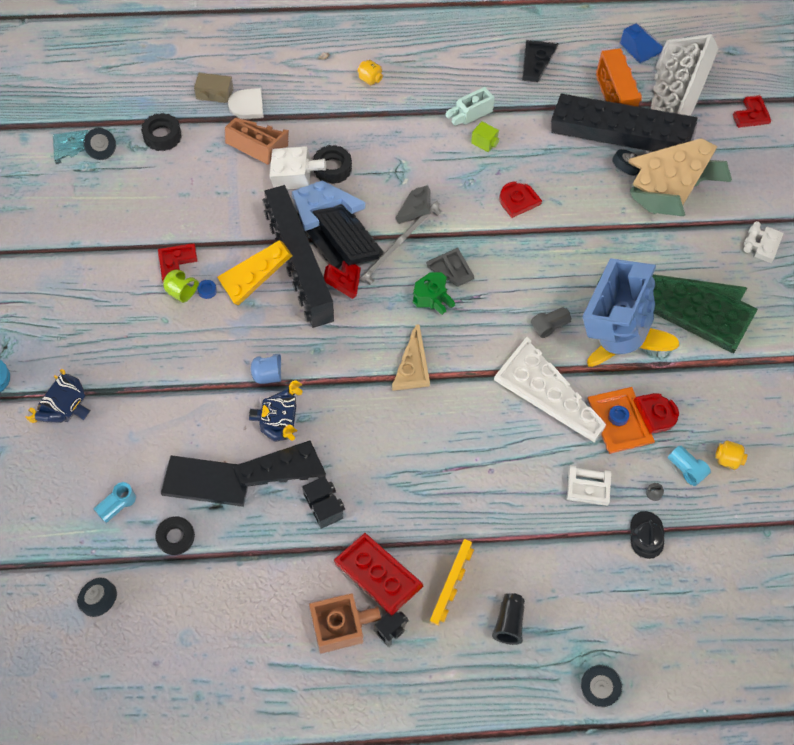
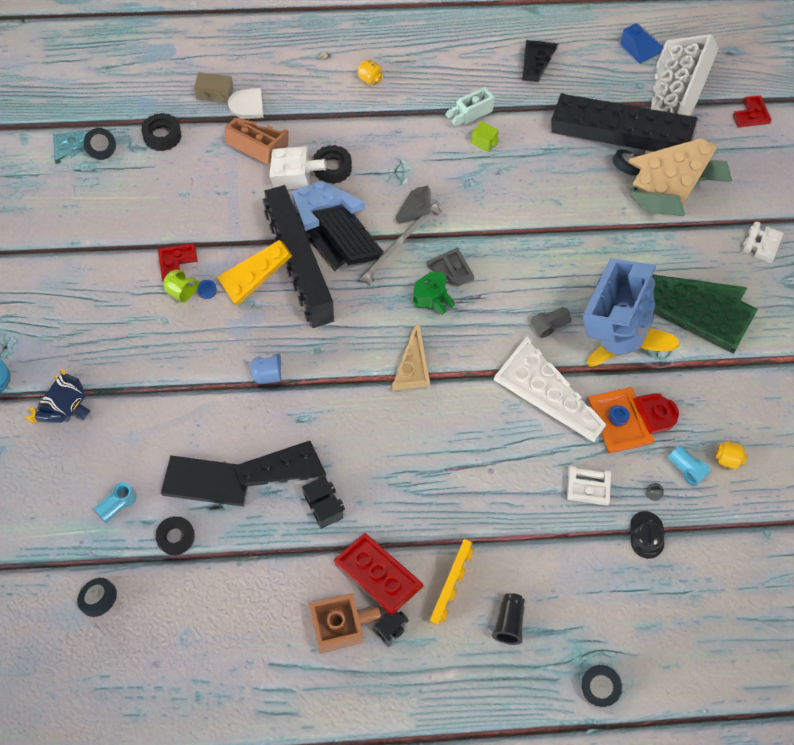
dark blue torso [249,380,303,442] -> none
red tile [323,260,361,299] -> none
red tile [499,181,542,218] -> none
orange brick [596,48,642,107] -> none

